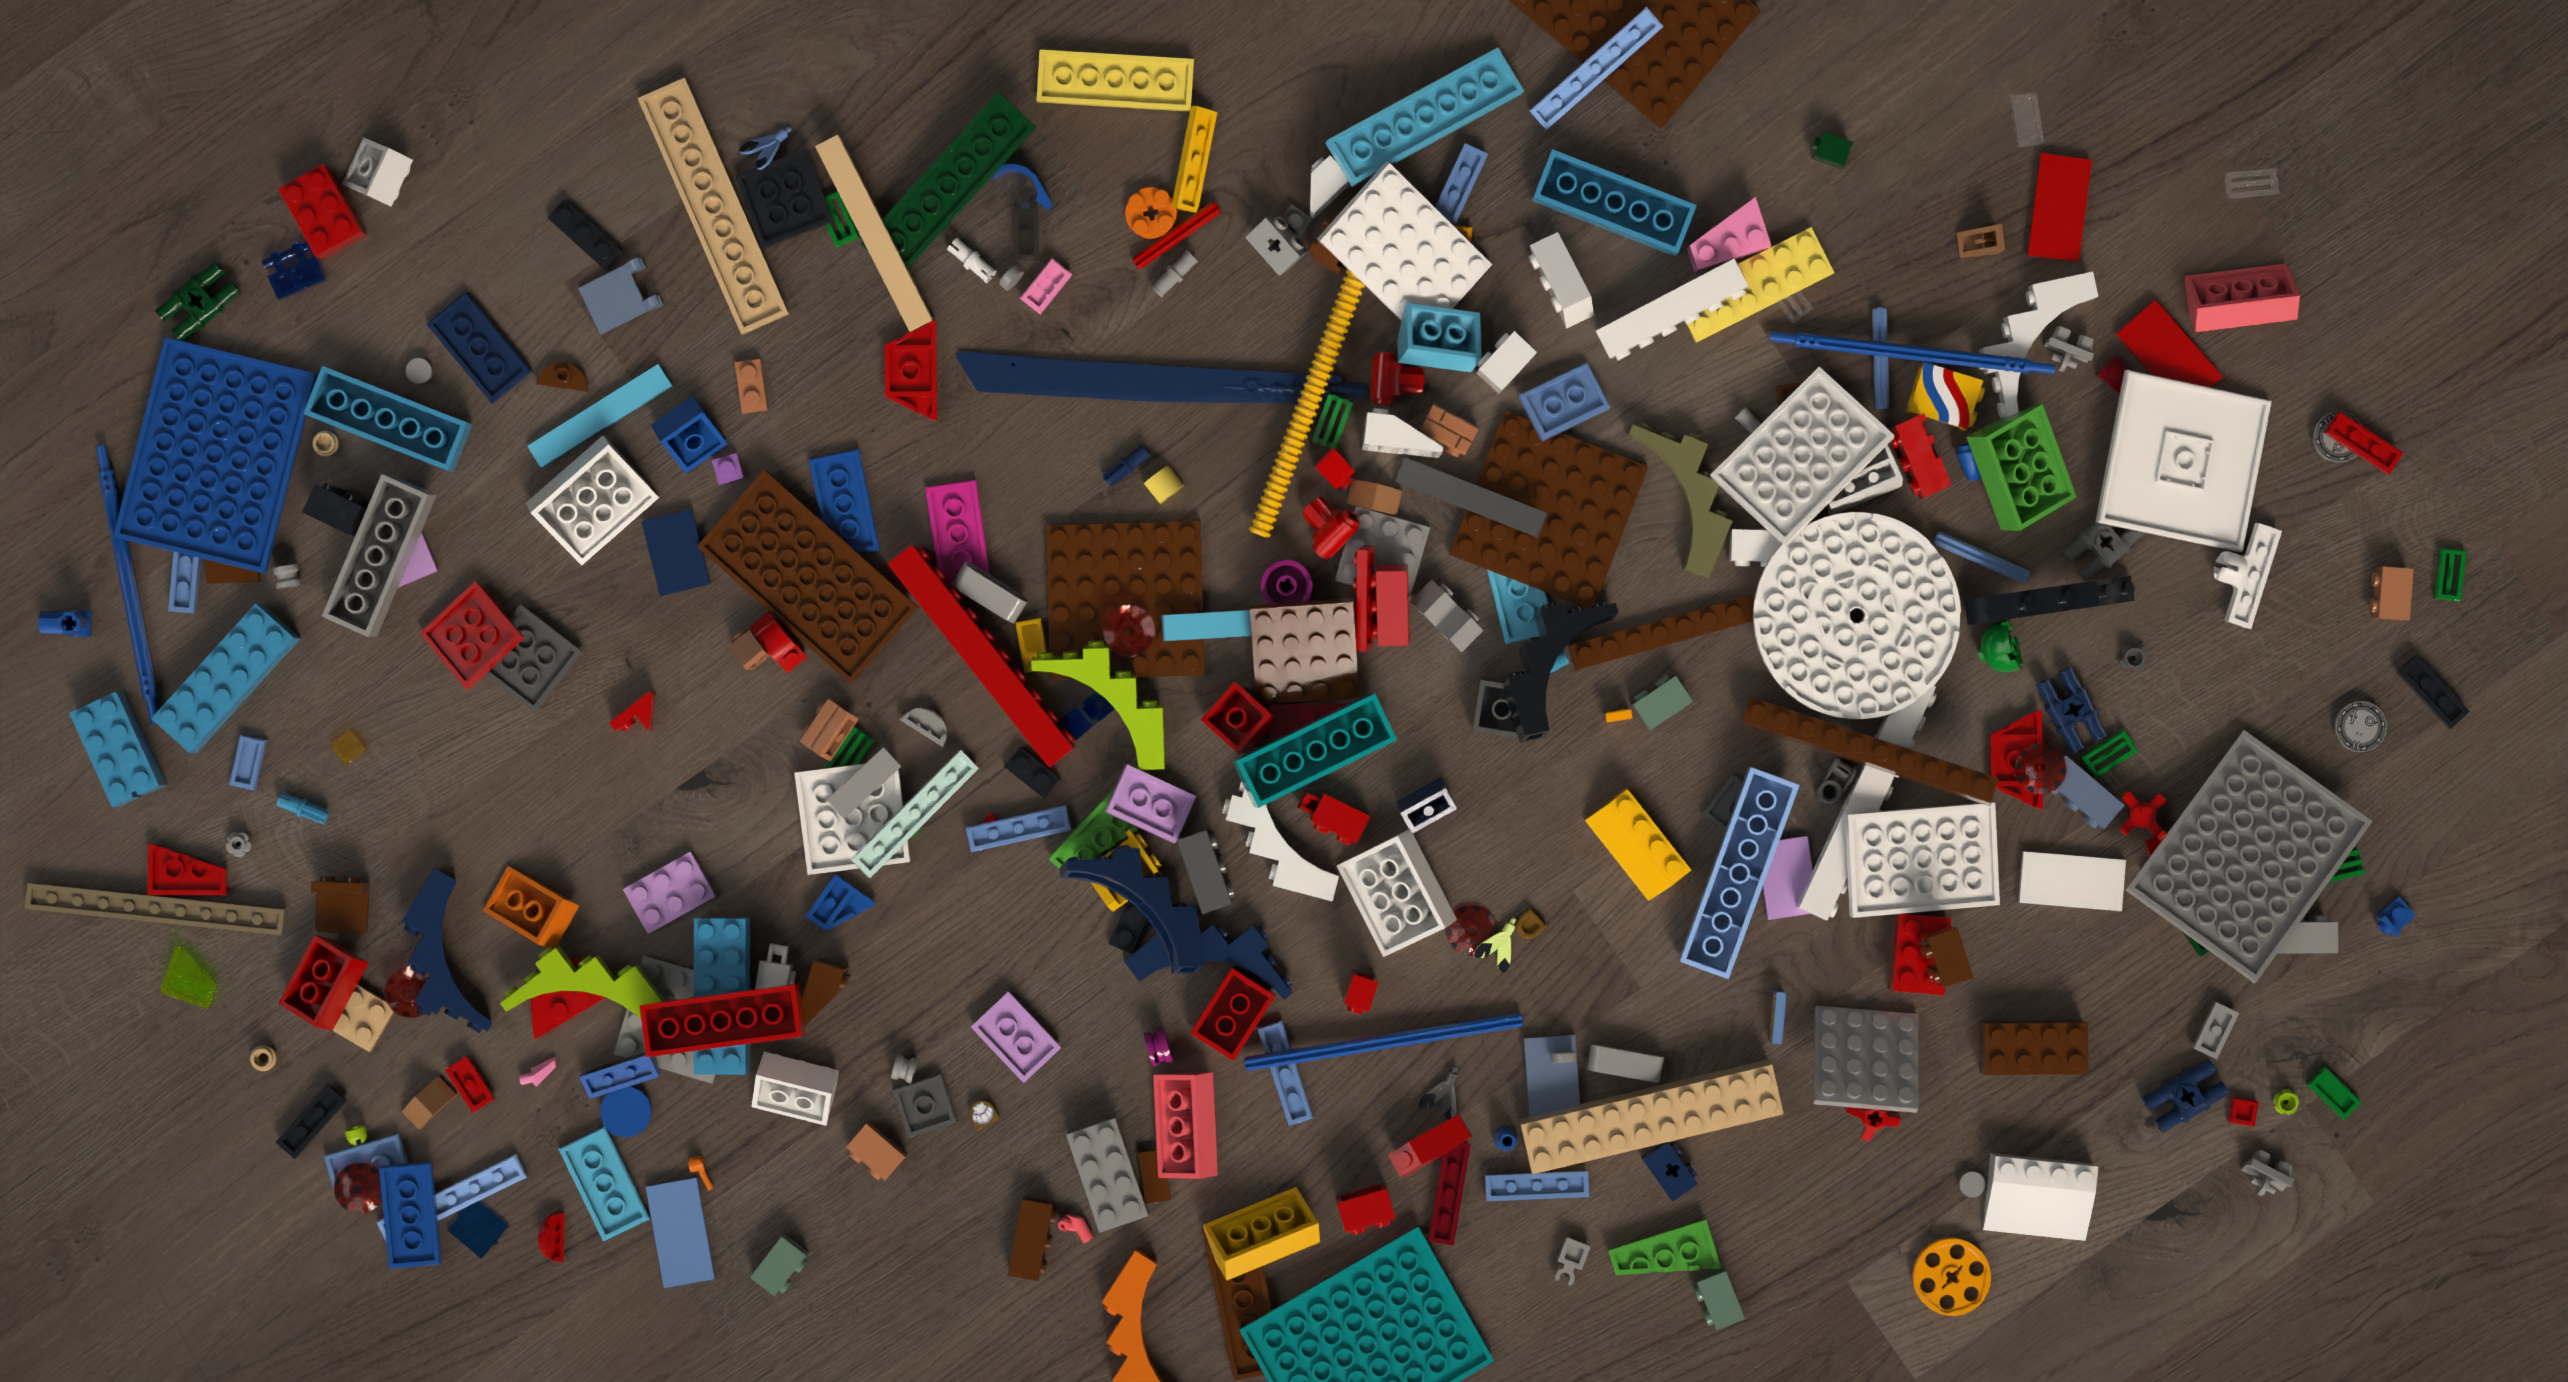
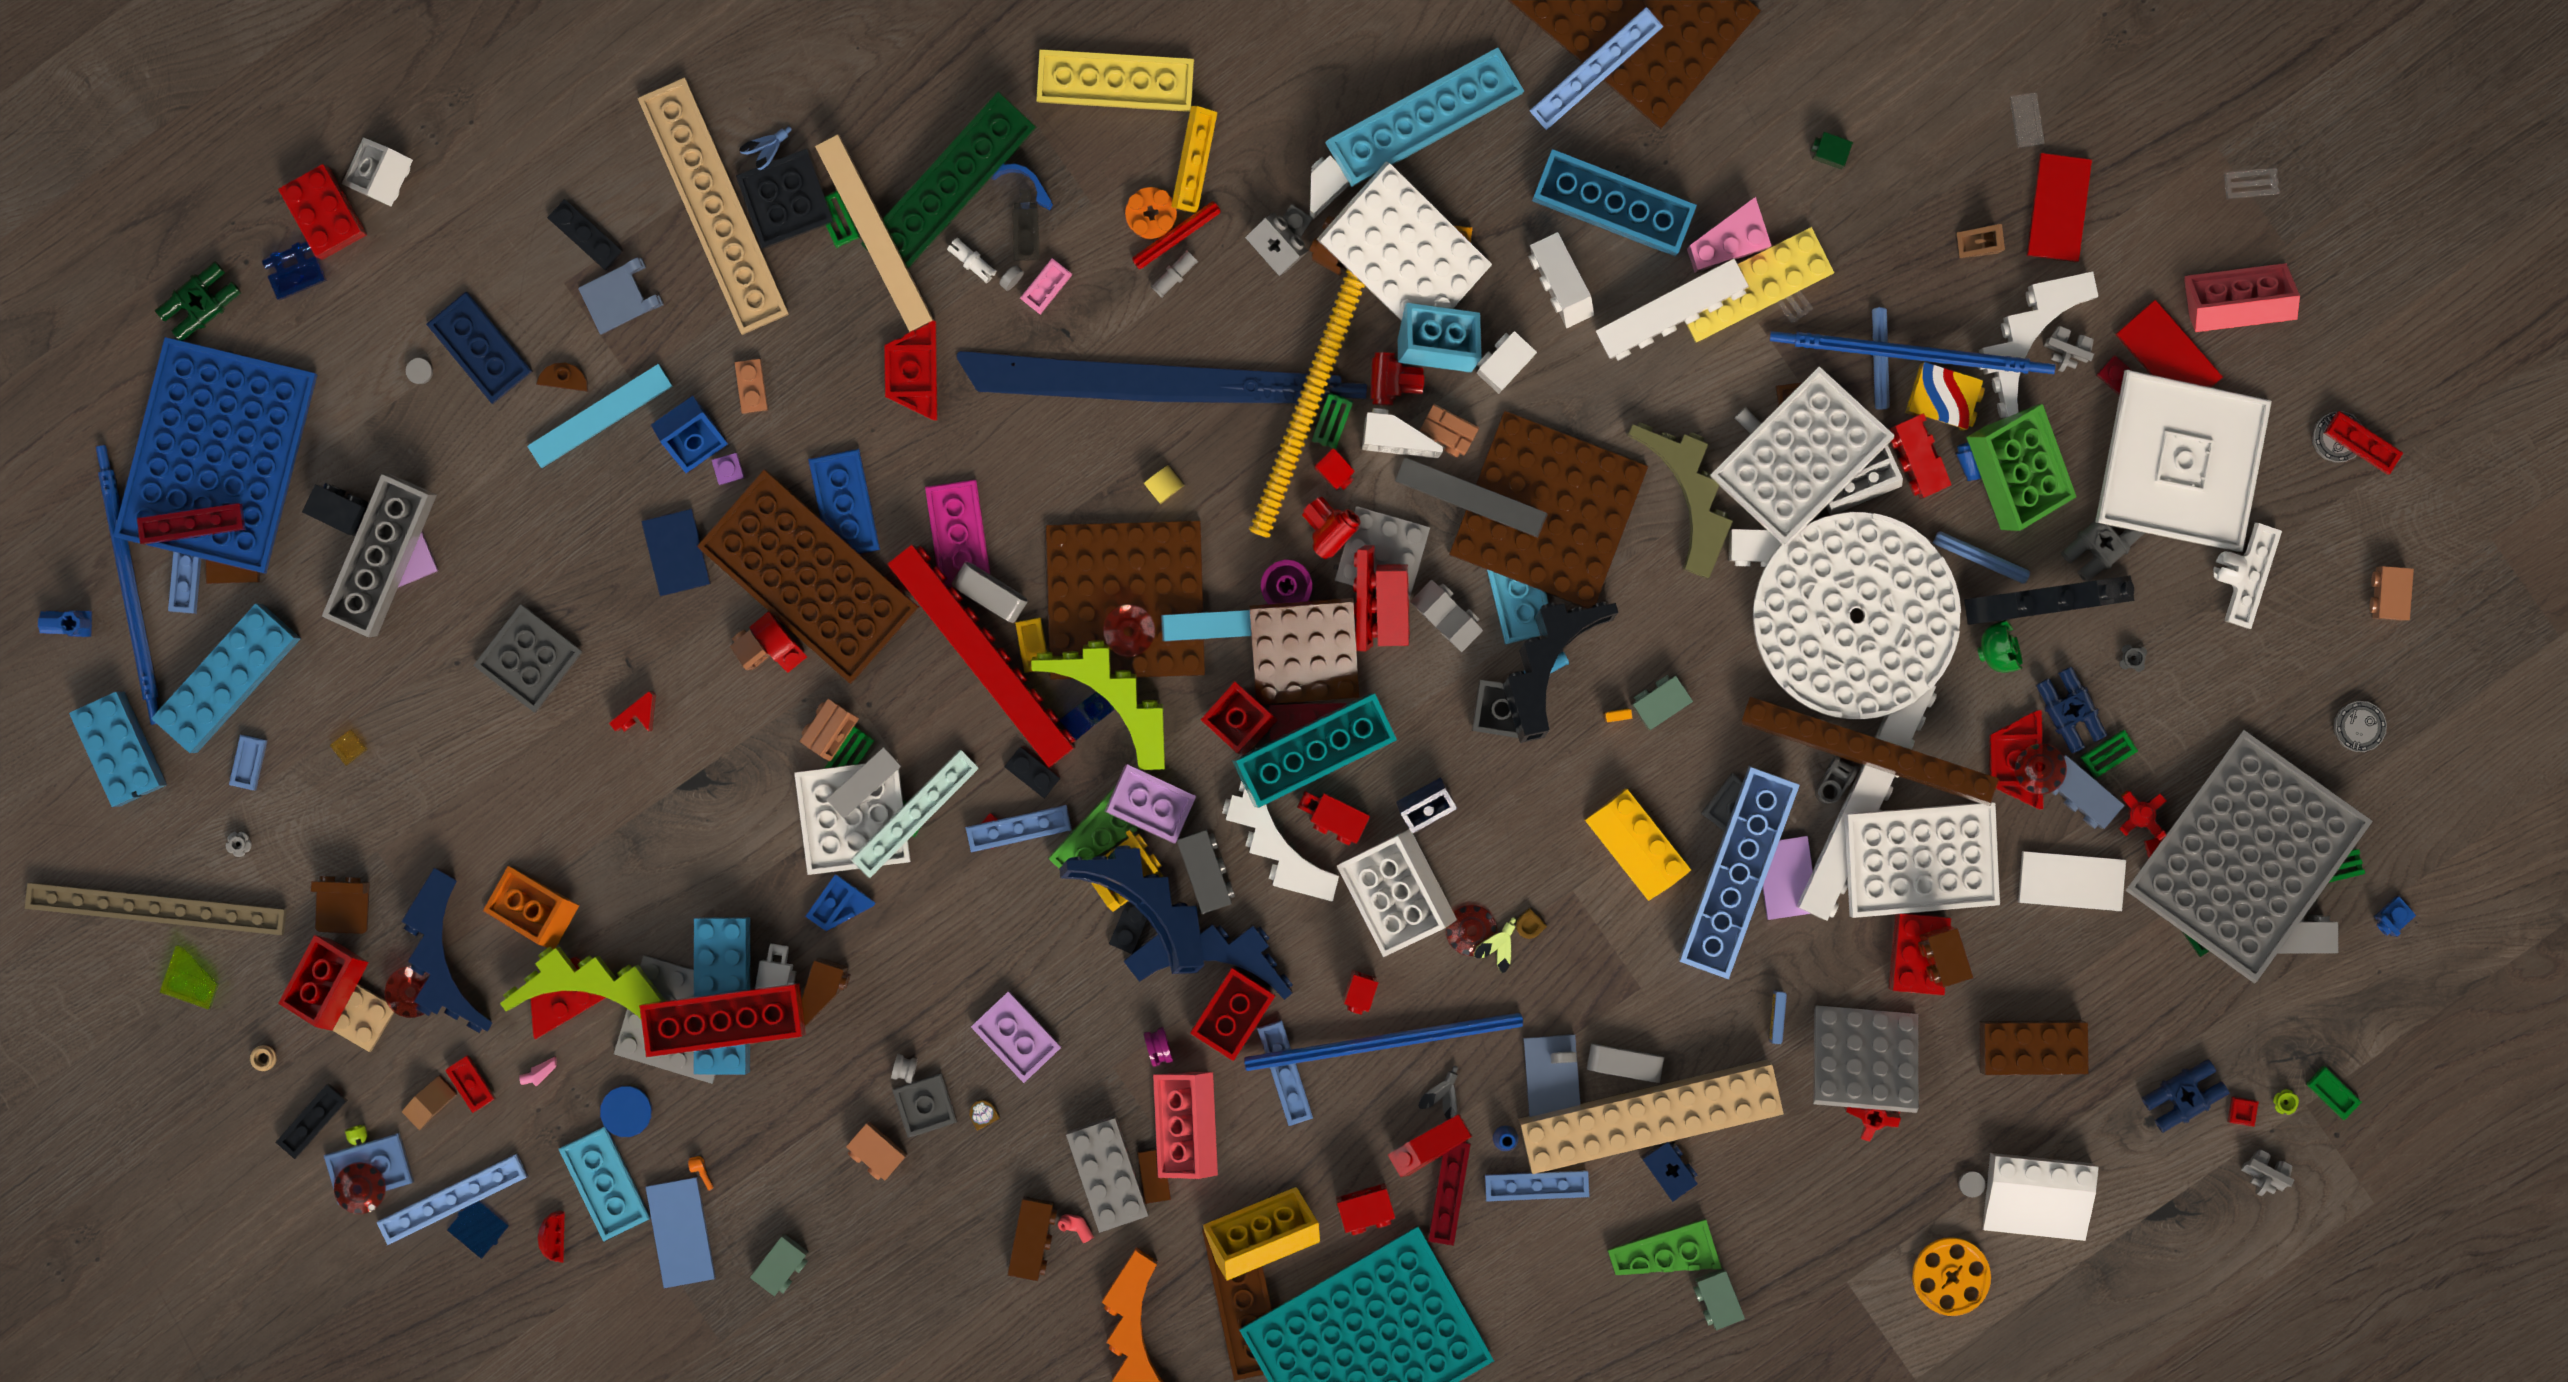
red wing [148,843,228,895] -> none
light grey wheel [272,564,302,589] -> none
dark azure axle [277,791,330,824] -> none
dark azure brick [303,366,473,472] -> none
tan plate [312,431,339,457] -> none
blue tile [379,1161,442,1269] -> none
red plate [420,581,525,690] -> none
white slope [526,435,659,565] -> none
blue plate [579,1052,661,1099] -> none
lavender plate [623,851,716,934] -> none
white slope [752,1052,839,1126] -> none
light grey plate [899,708,947,747] -> none
dark blue axle [1102,445,1151,487] -> none
medium nougat slope [1347,479,1402,516] -> none
medium blue plate [1435,143,1488,225] -> none
medium blue tile [1518,362,1610,442] -> none
light grey plate [1555,1236,1591,1286] -> none
reddish brown plate [1569,594,1755,670] -> none
light grey plate [2192,1001,2239,1059] -> none
black plate [2396,655,2470,729] -> none
green tile [2433,548,2467,602] -> none
none -> dark red plate [137,503,246,545]

